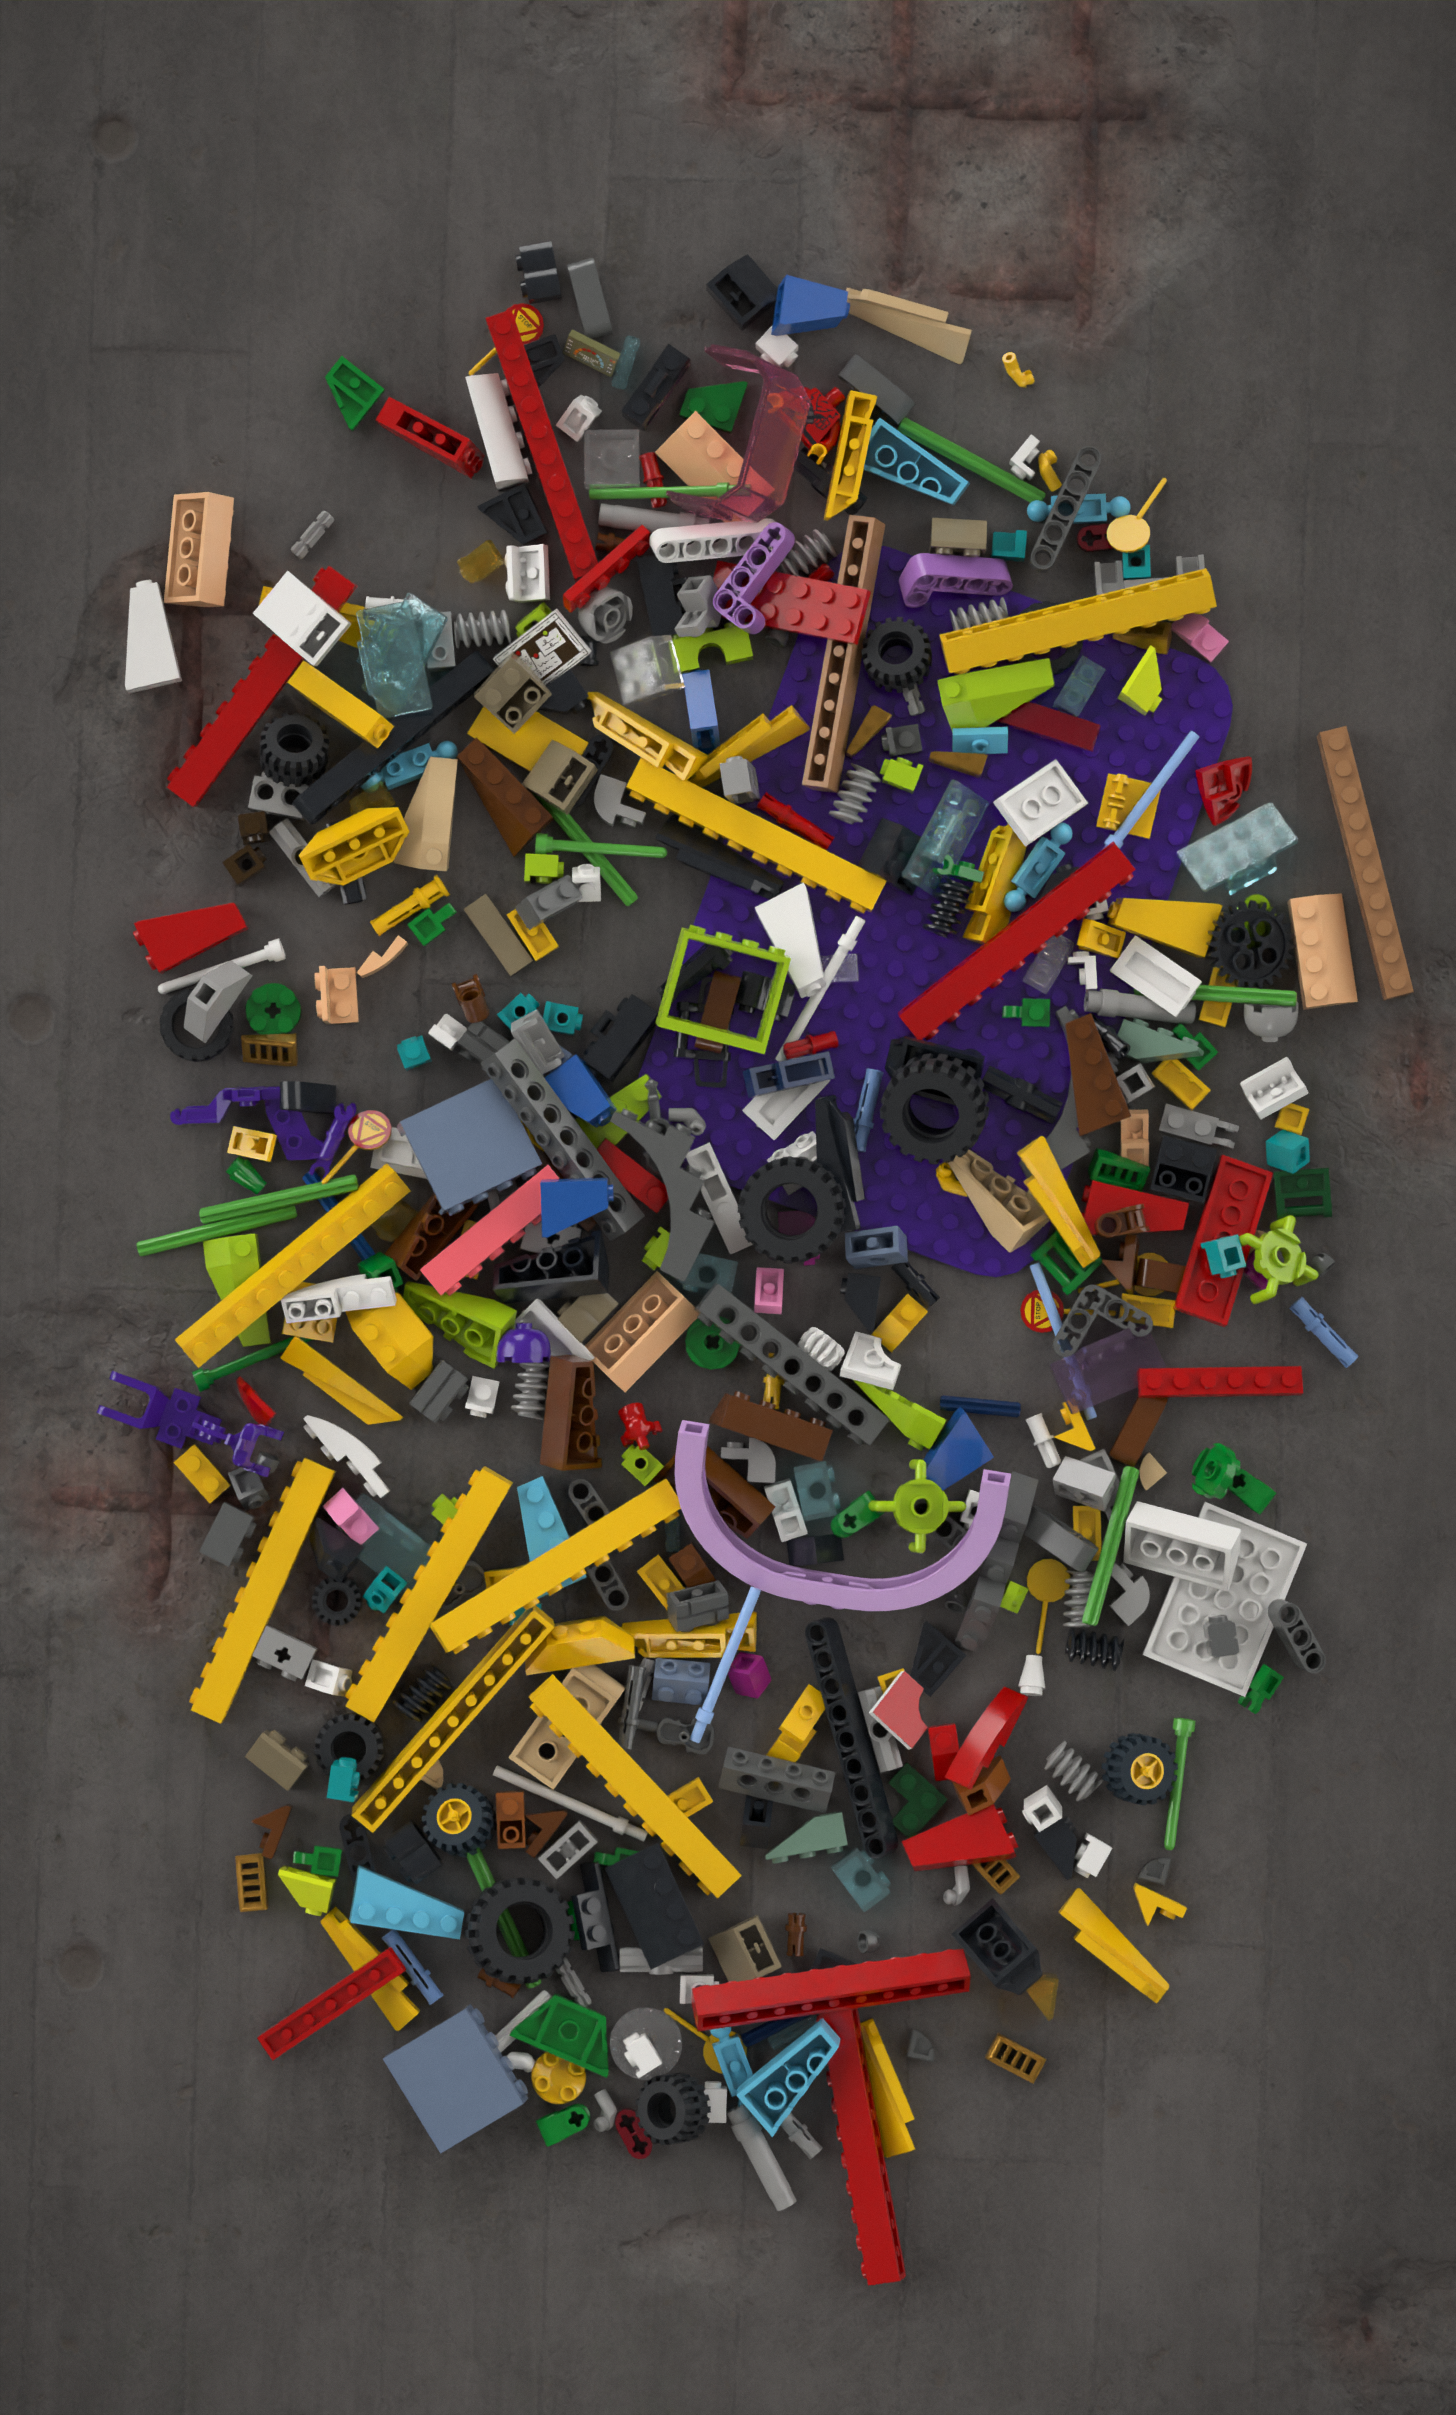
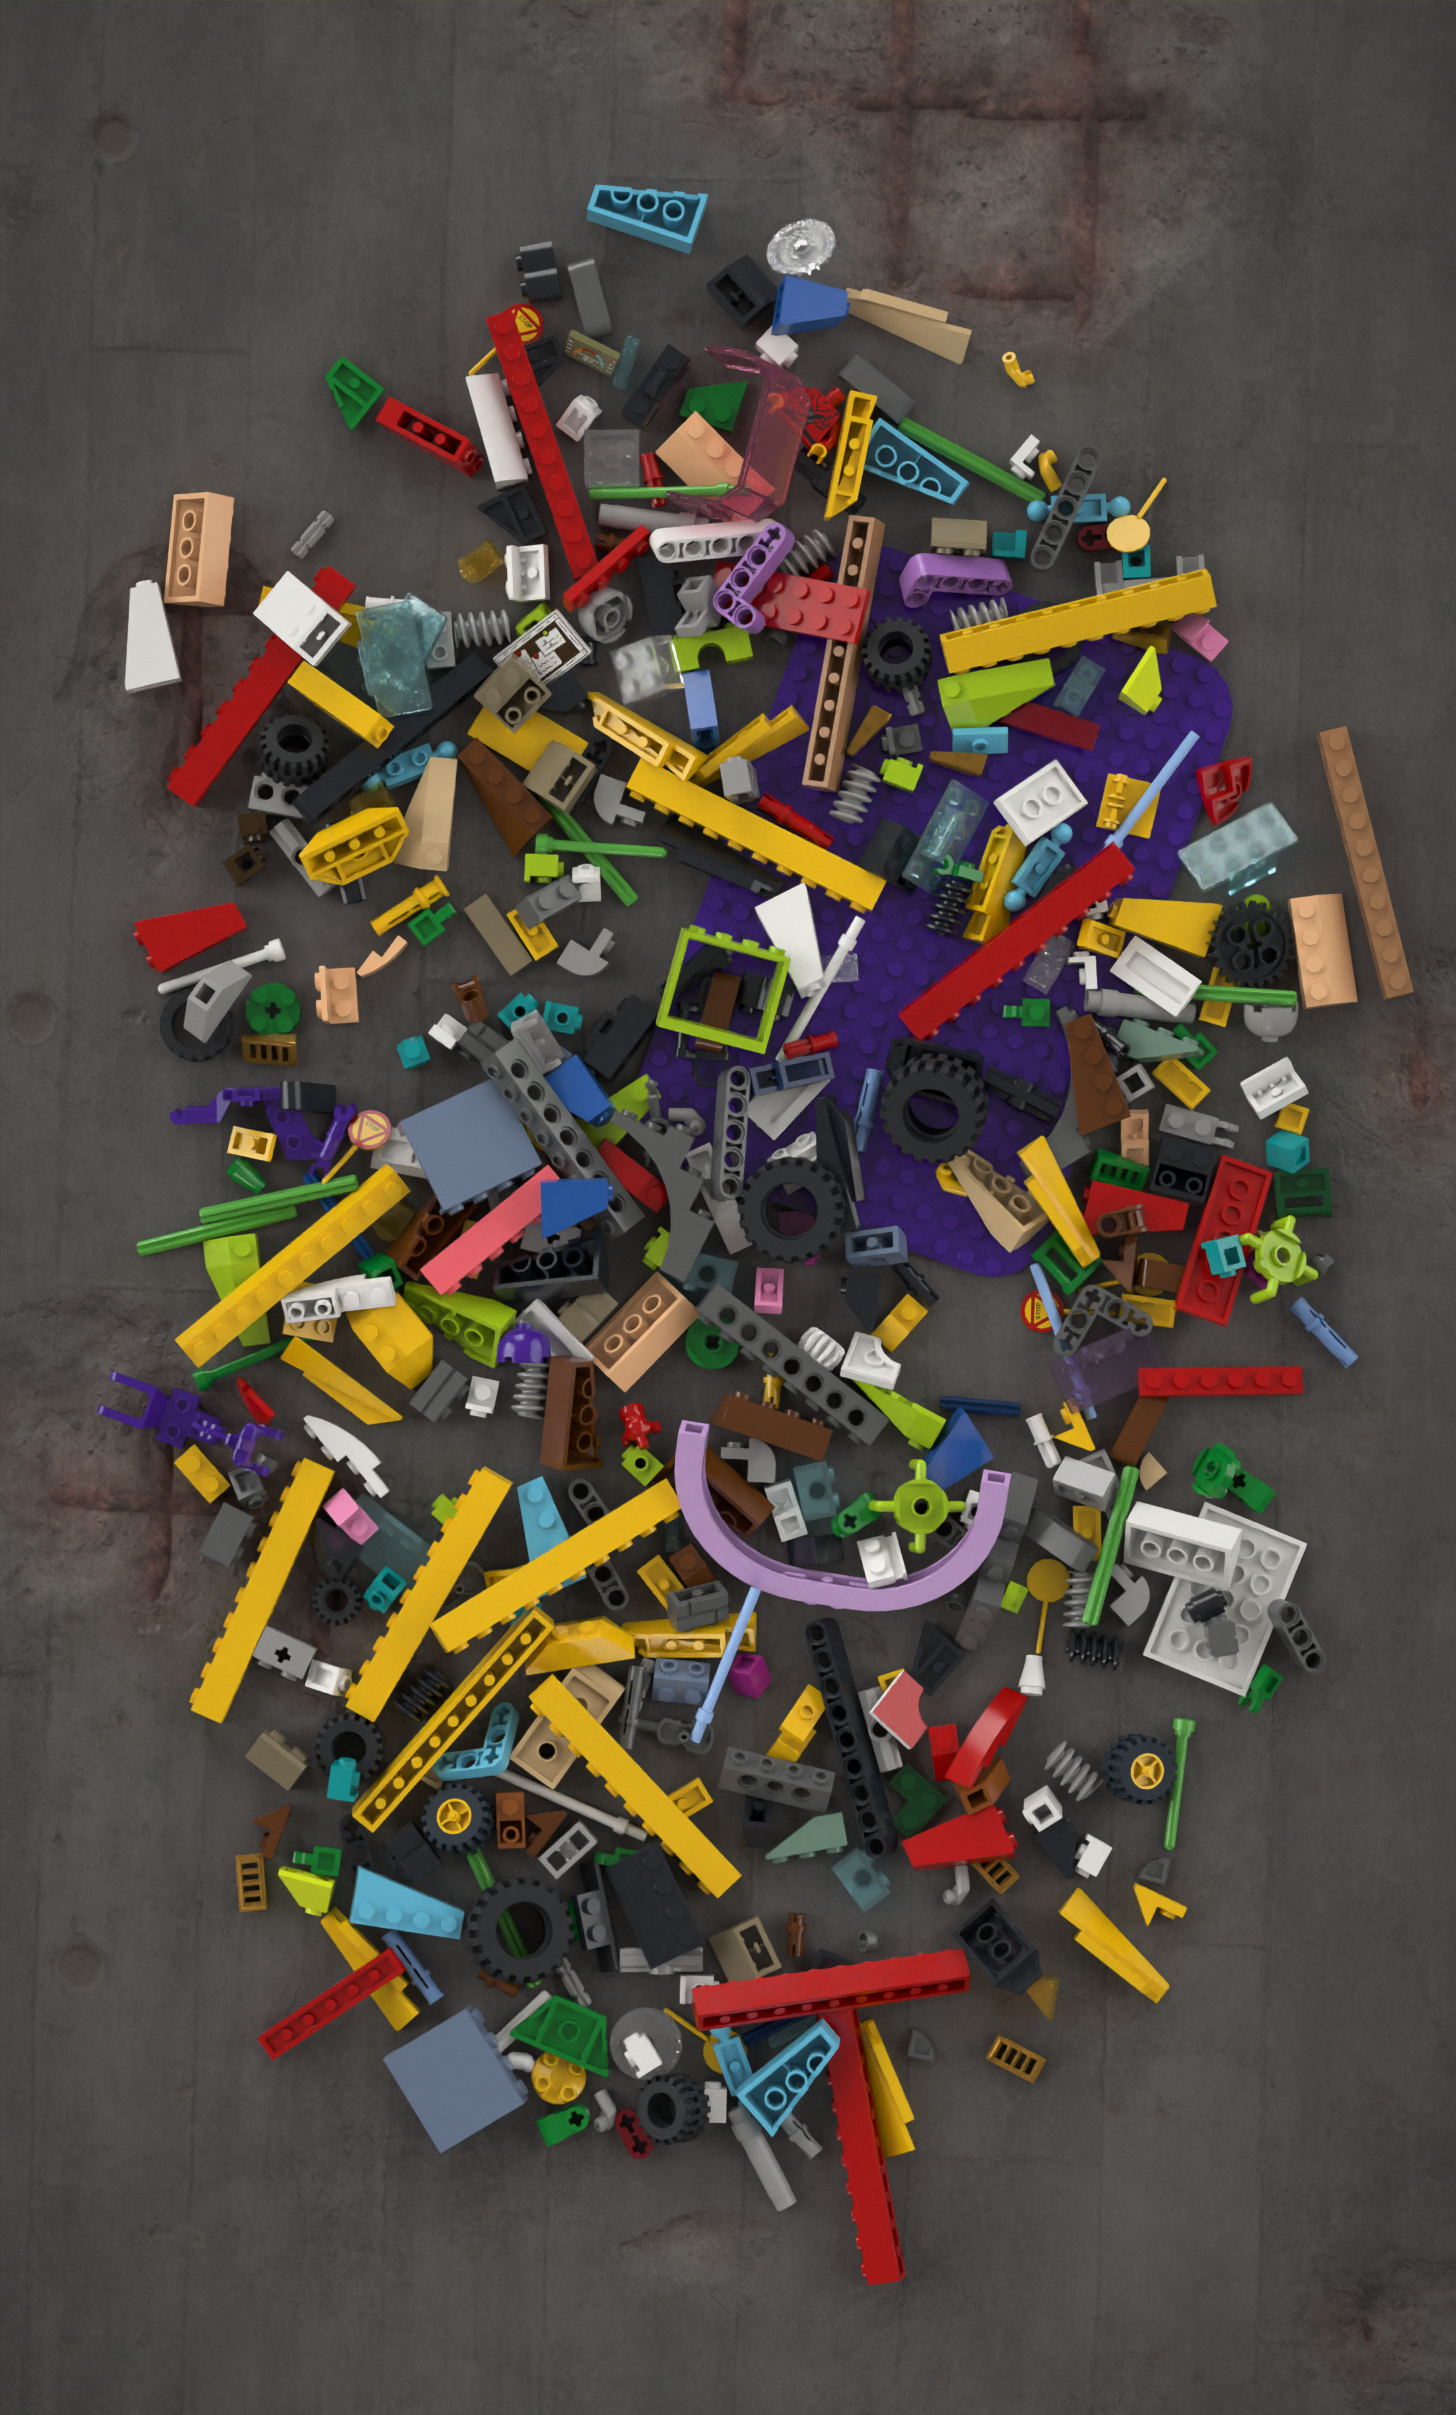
none -> medium azure beam [432,1702,519,1781]
none -> light grey brick [557,928,615,978]
none -> medium azure wedge [586,185,708,254]
none -> dark grey beam [710,1066,750,1202]
none -> clear gear [767,219,837,278]
none -> white plate [857,1532,908,1589]
none -> black brick [1185,1587,1228,1624]

